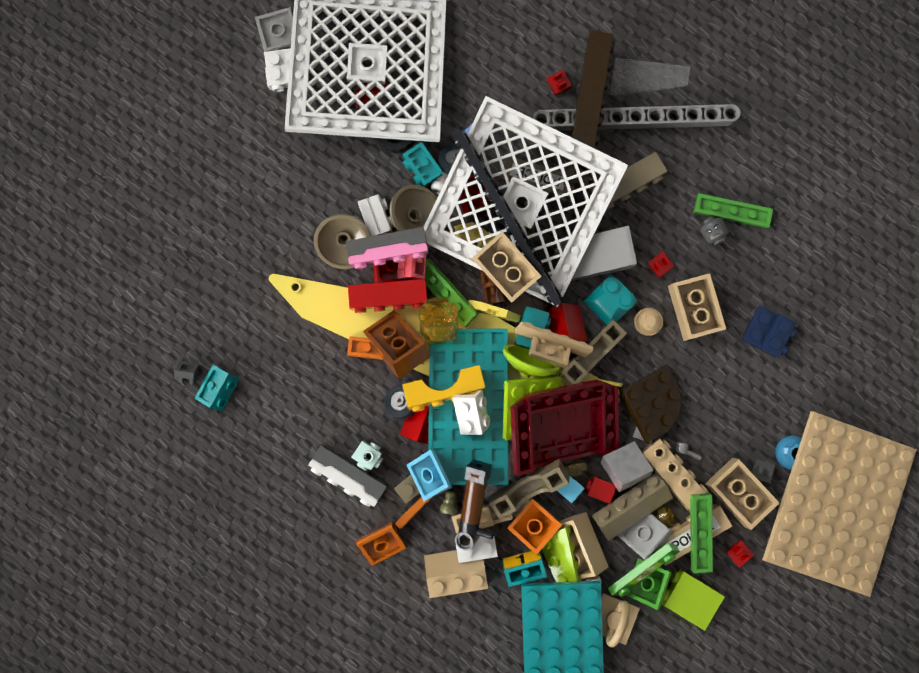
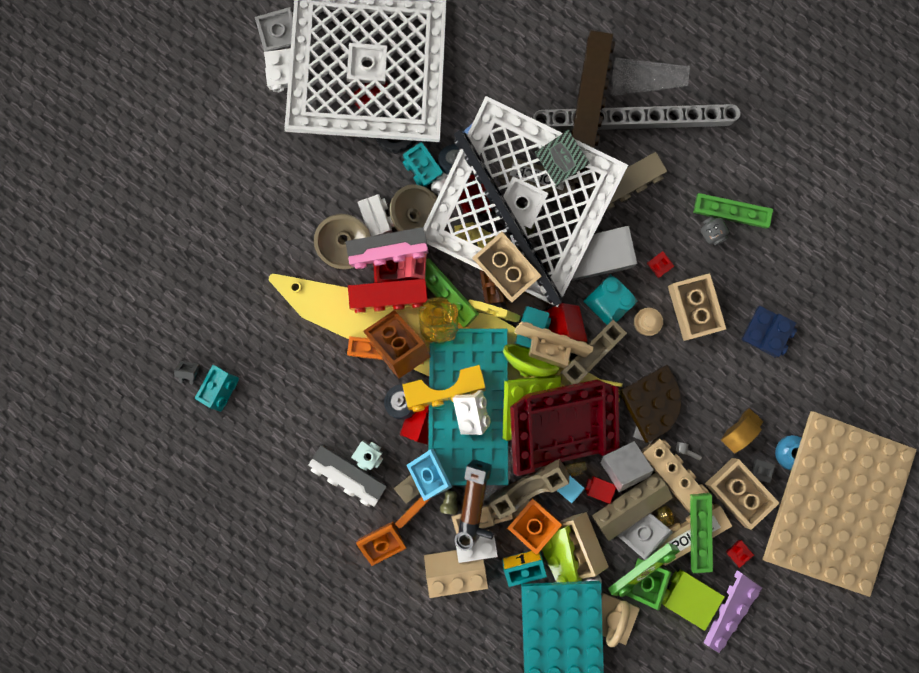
red tile [546,69,572,96] -> none
none -> tile [535,130,590,186]
none -> lavender wing [704,571,762,653]
none -> pearl gold brick [721,408,763,454]

